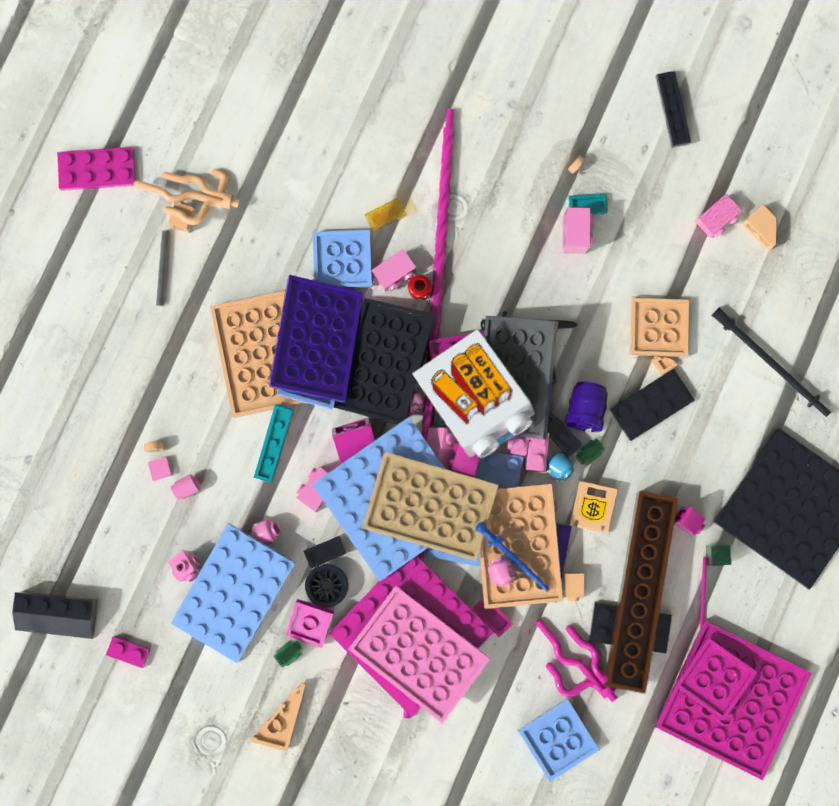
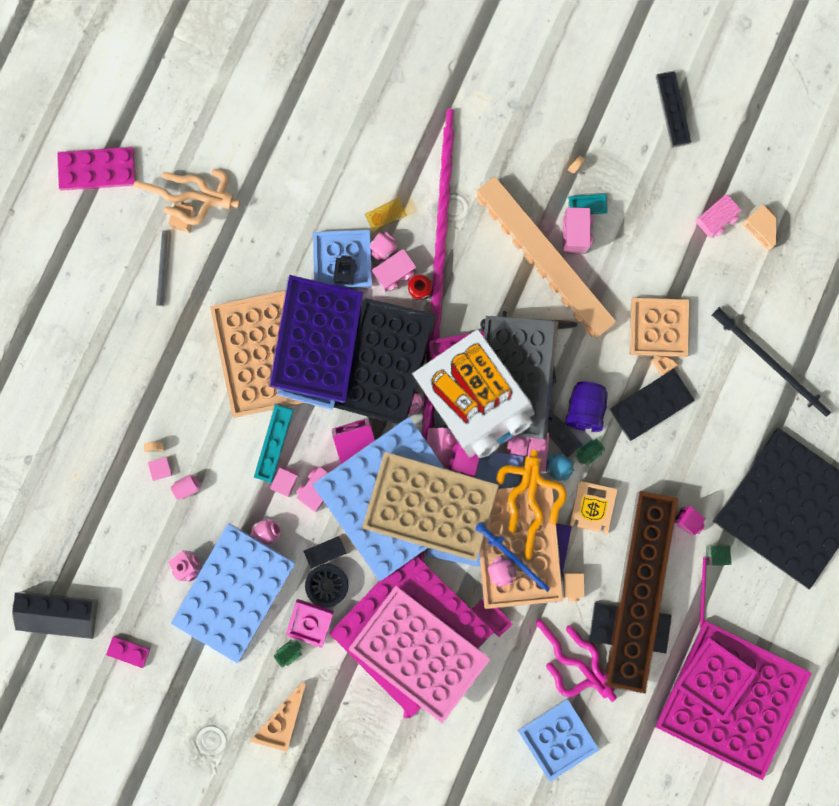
none -> bright pink brick [270,466,299,497]
none -> black brick [333,255,356,286]
none -> bright pink head [370,232,398,261]
none -> light nougat brick [476,176,616,339]
none -> light orange plant [497,449,567,560]

